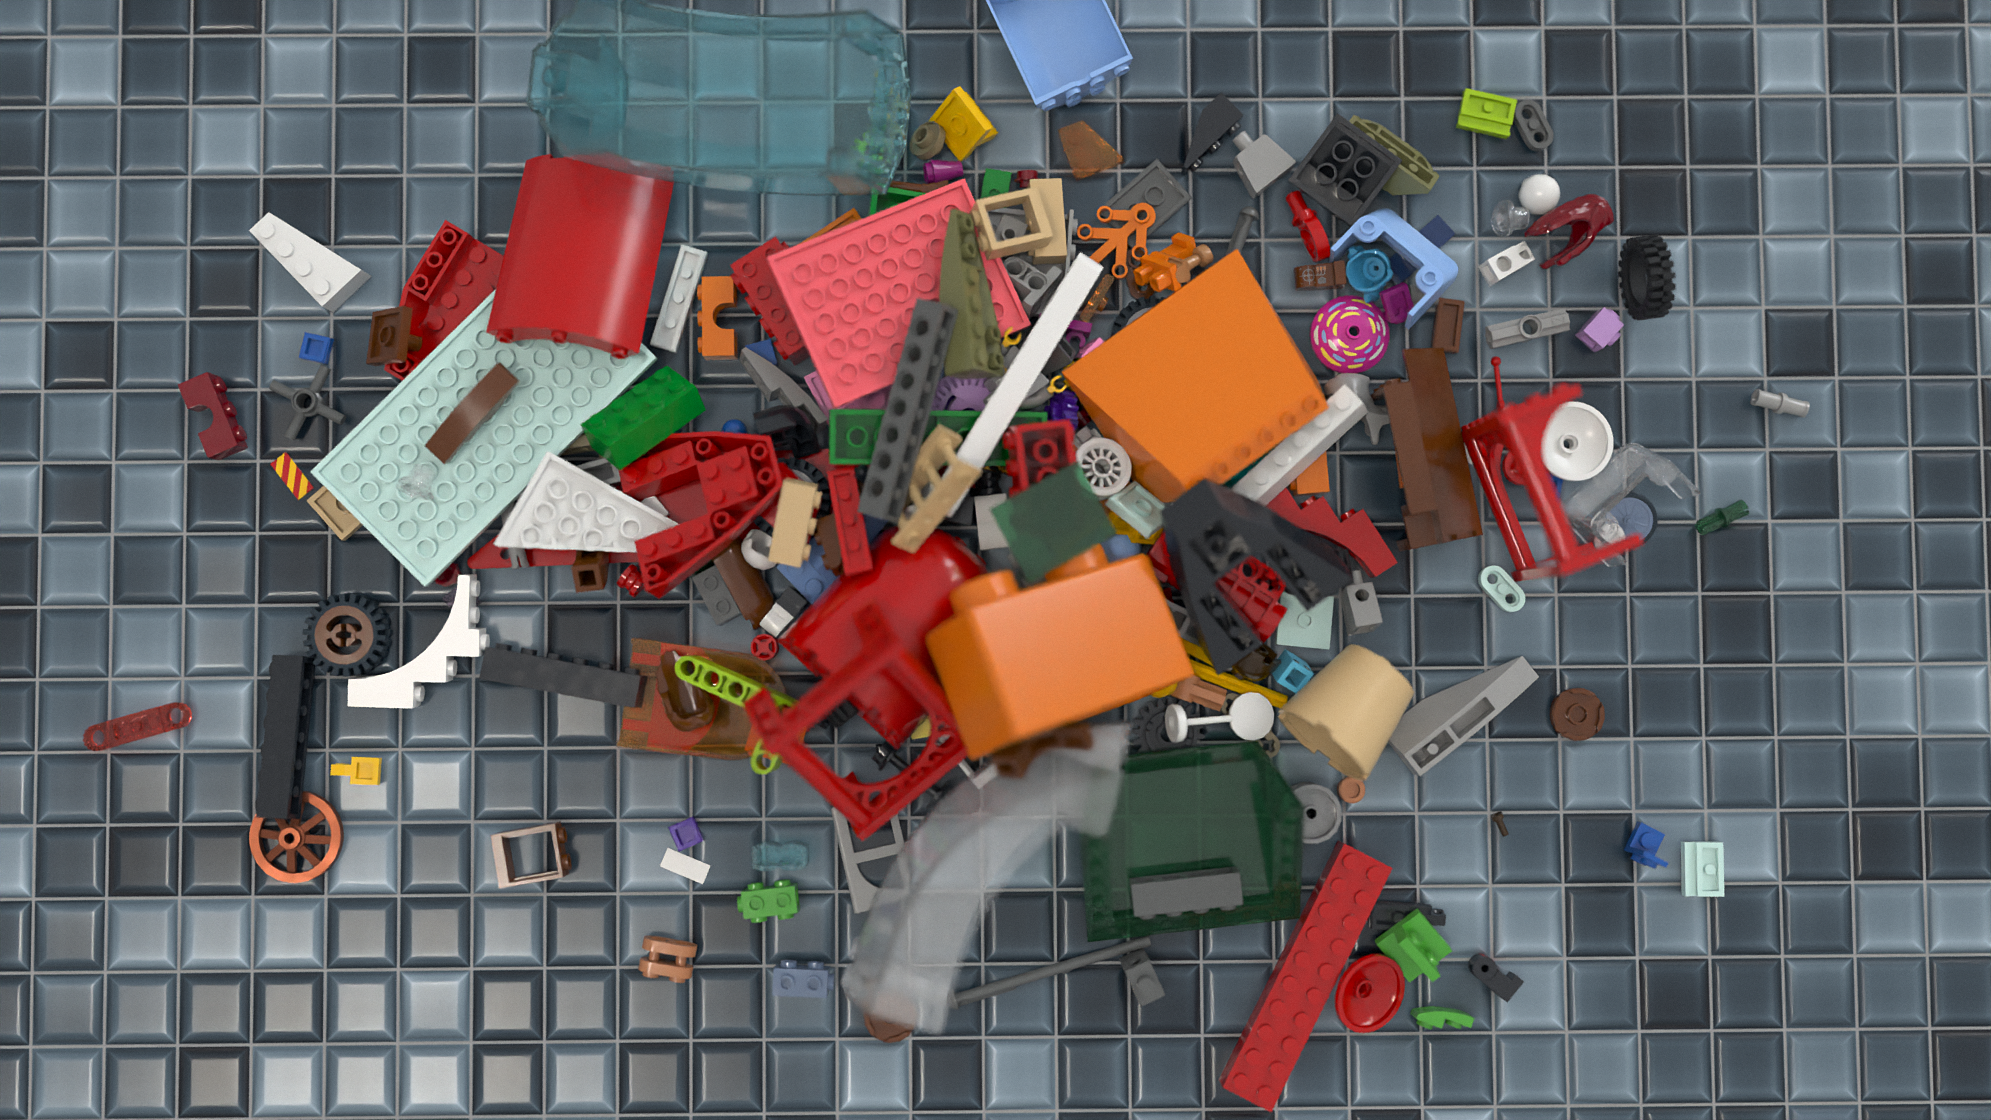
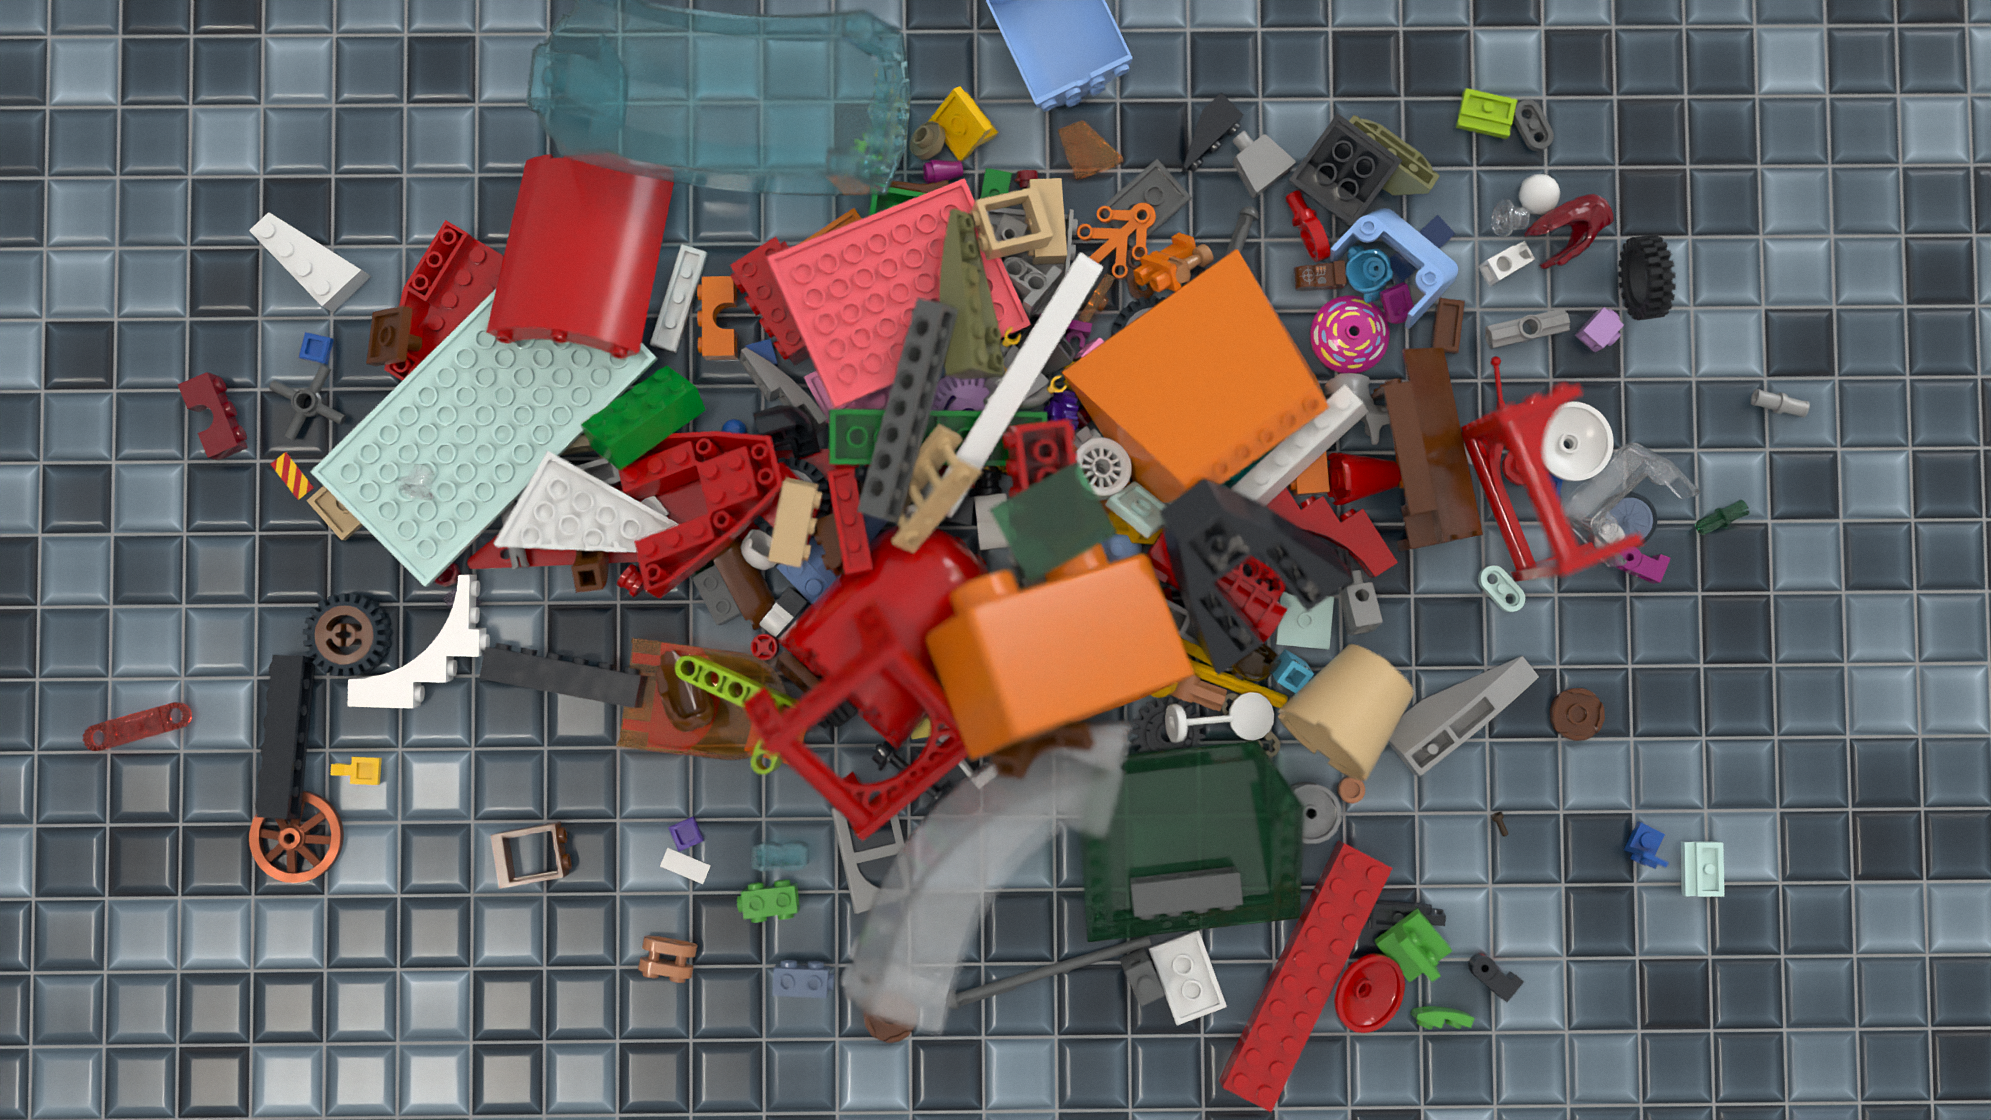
reddish brown slope [424,363,520,464] -> none
none -> reddish brown tile [775,650,821,695]
none -> white tile [1148,929,1227,1025]
none -> red cone [1327,452,1402,505]
none -> magenta leg [1612,547,1671,584]

